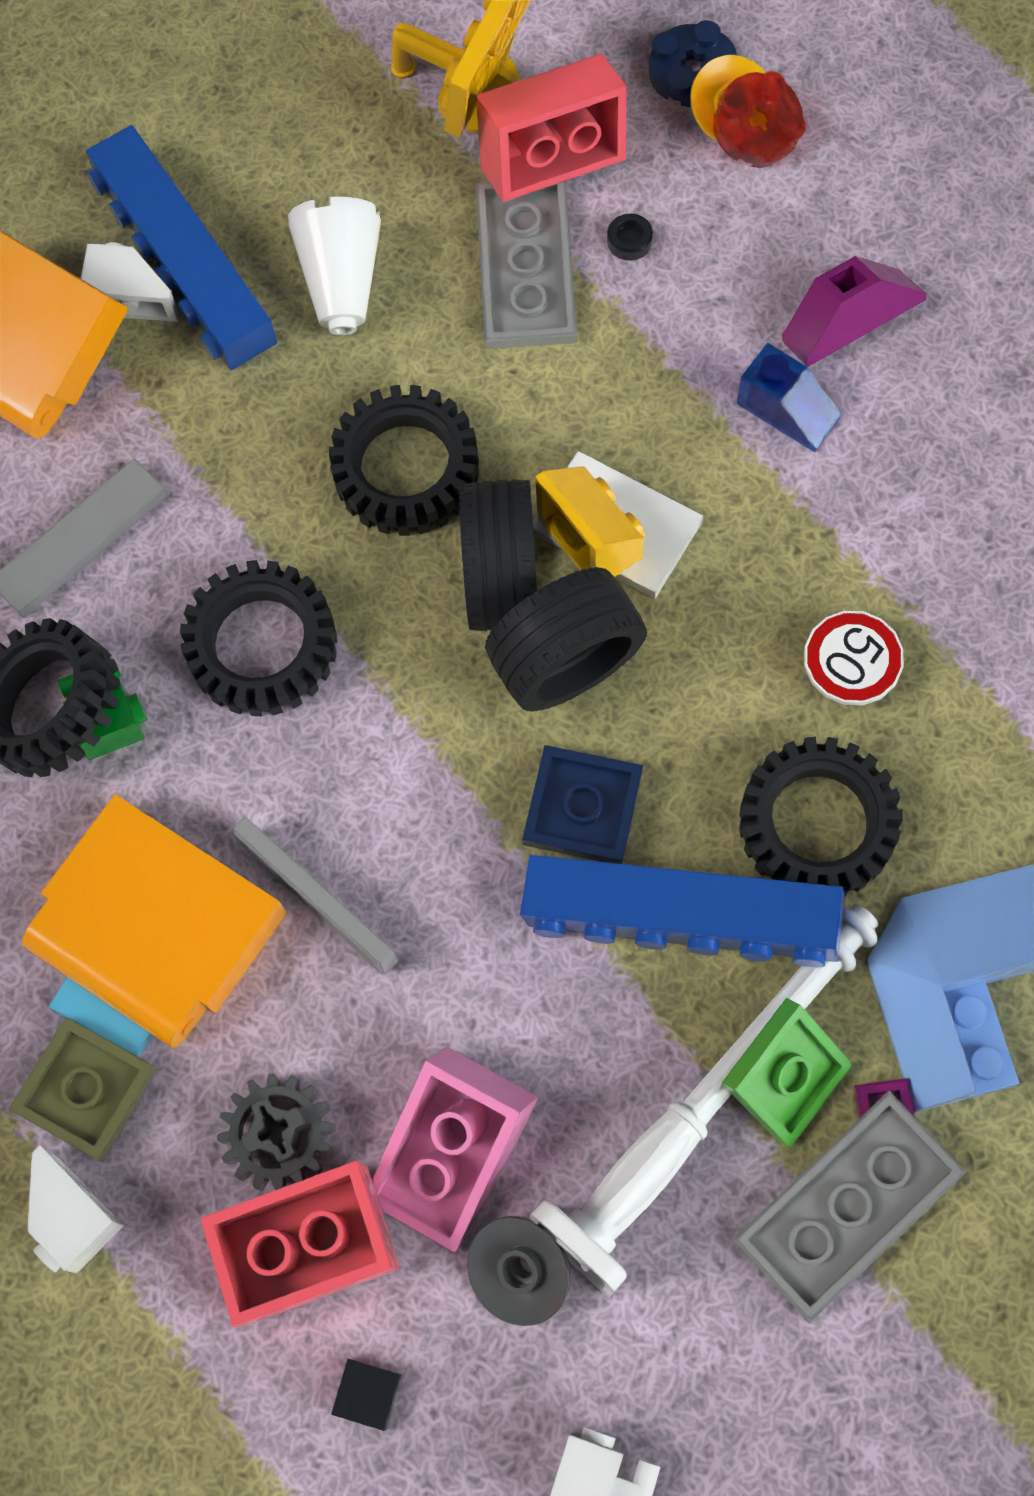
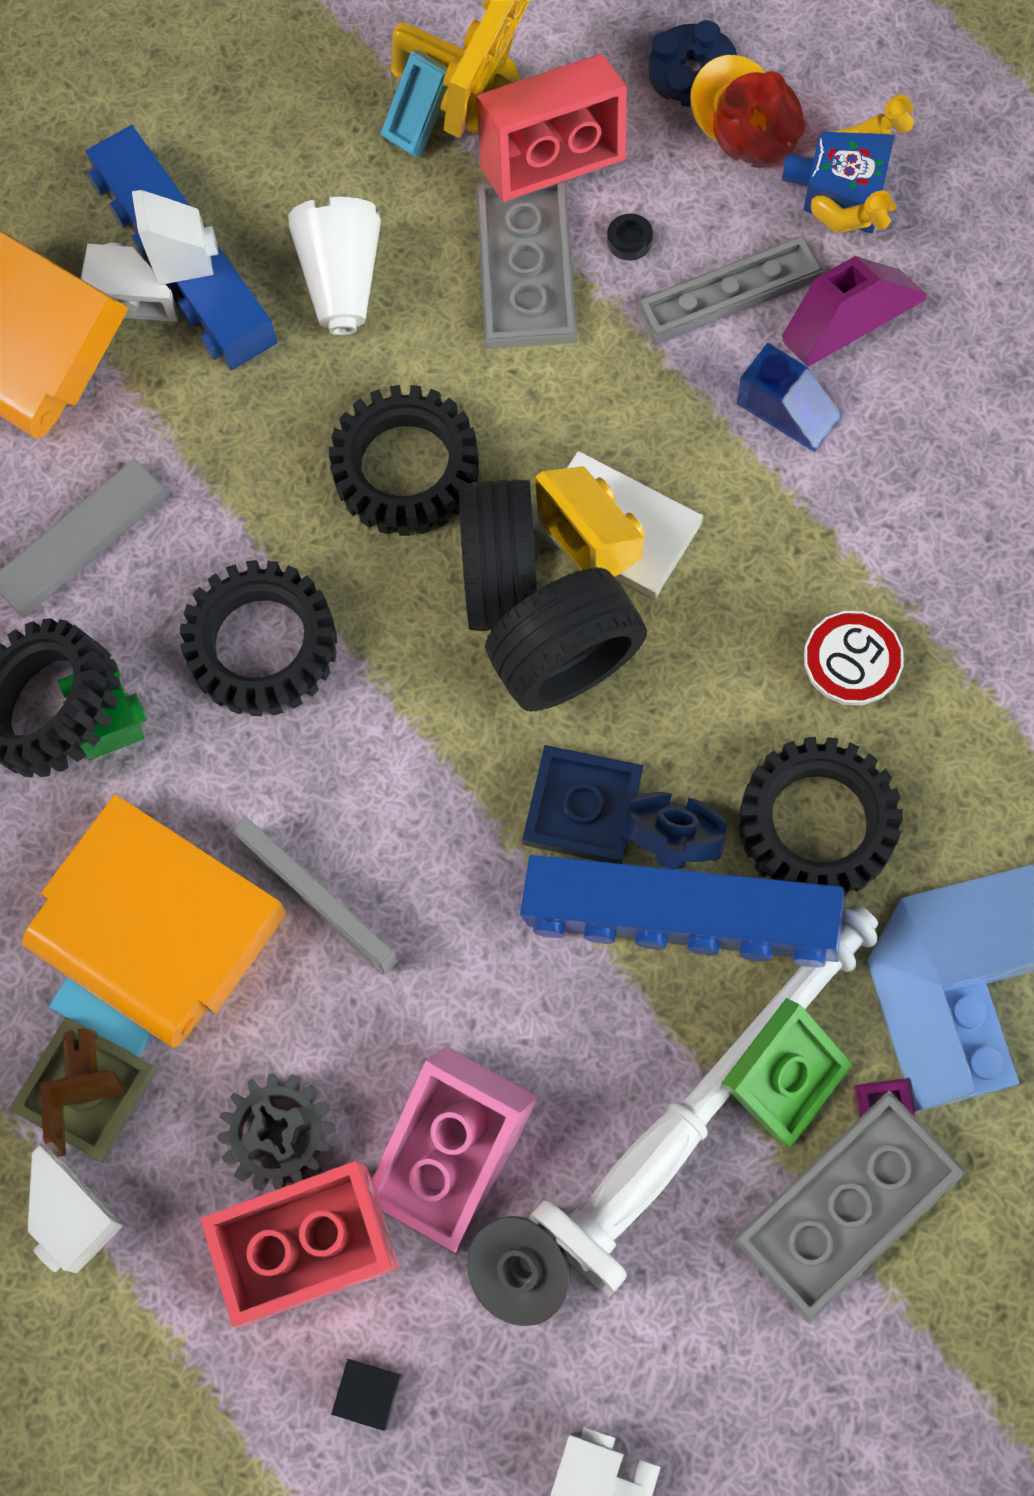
none -> reddish brown bracket [40,1028,125,1157]
none -> white slope [132,190,218,285]
none -> medium azure tile [380,50,448,157]
none -> dark blue plate [621,792,728,869]
none -> light grey tile [636,235,823,345]
none -> torso [782,94,914,234]

